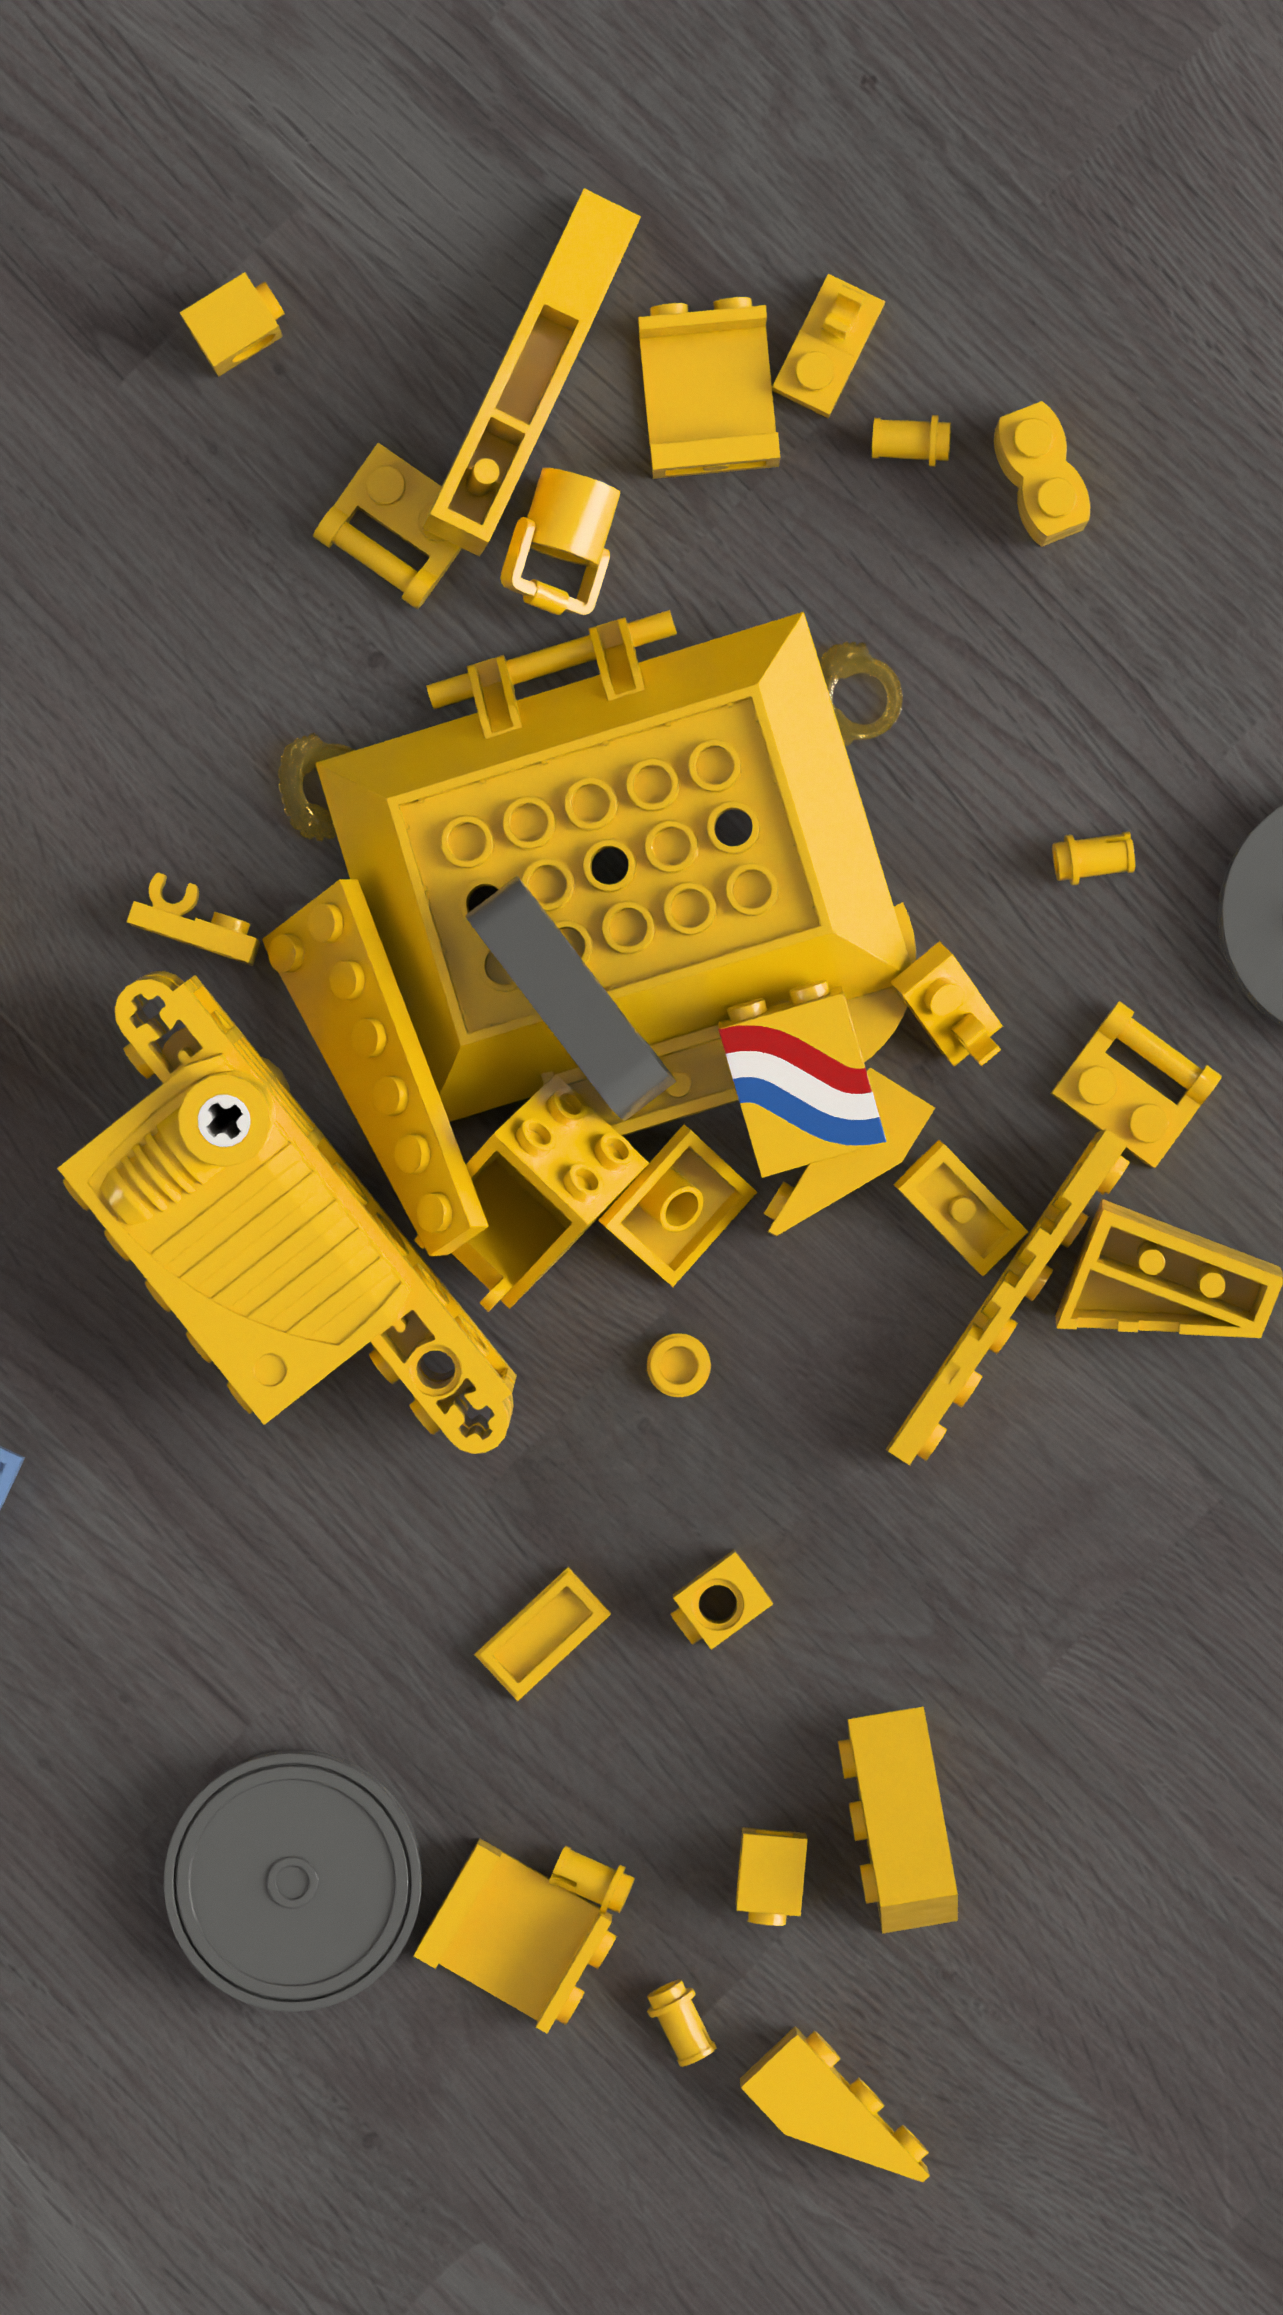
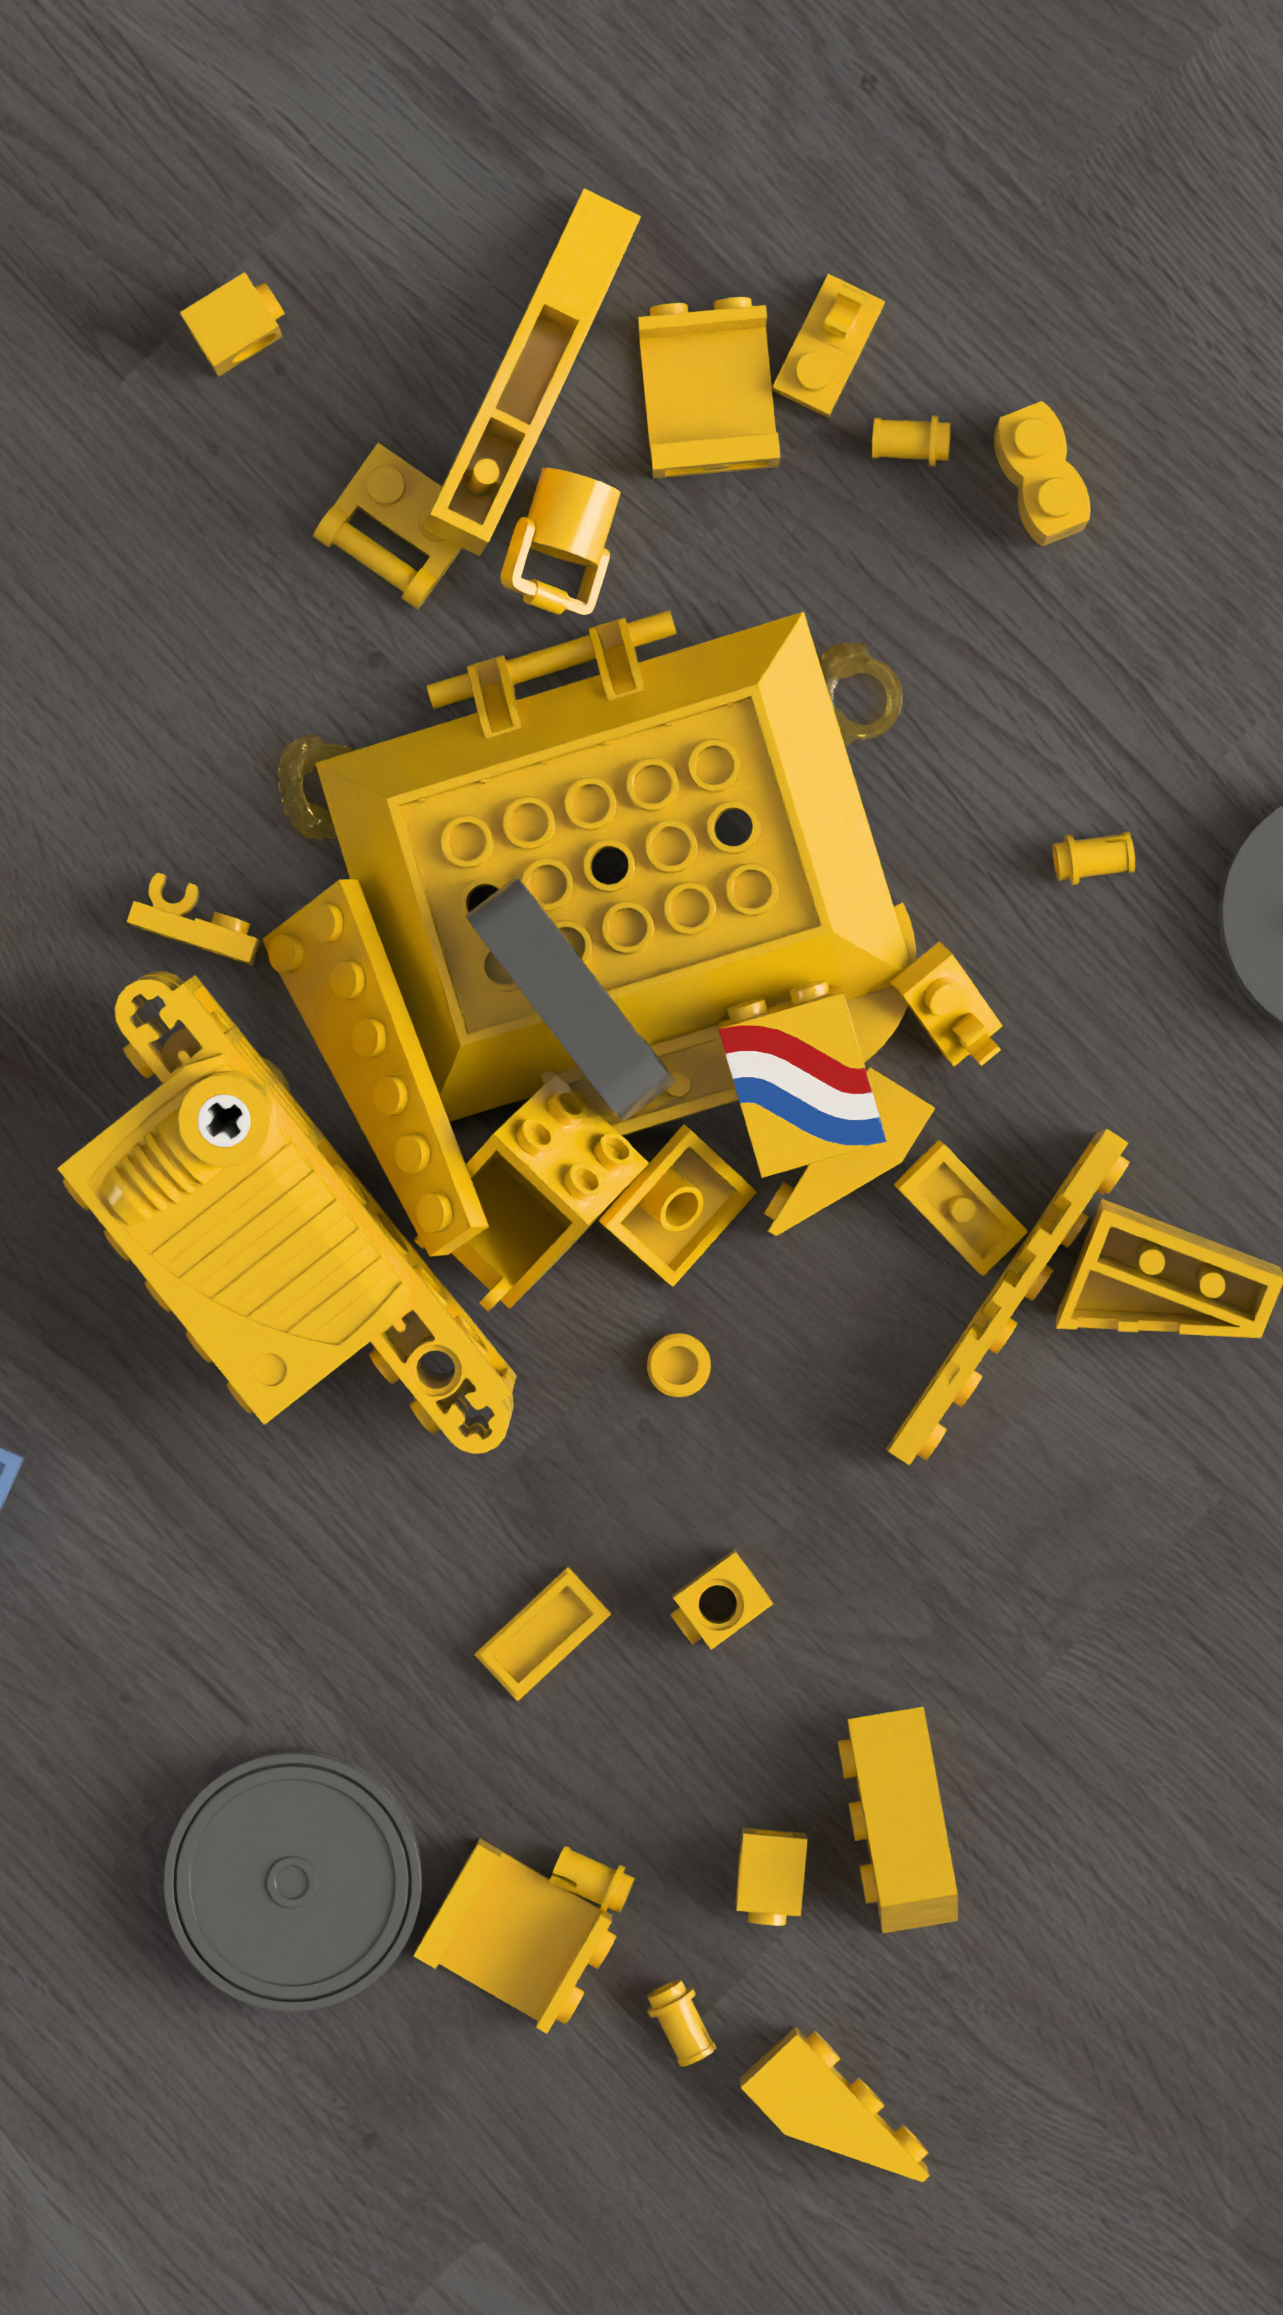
yellow plate [1050,1001,1222,1169] -> none

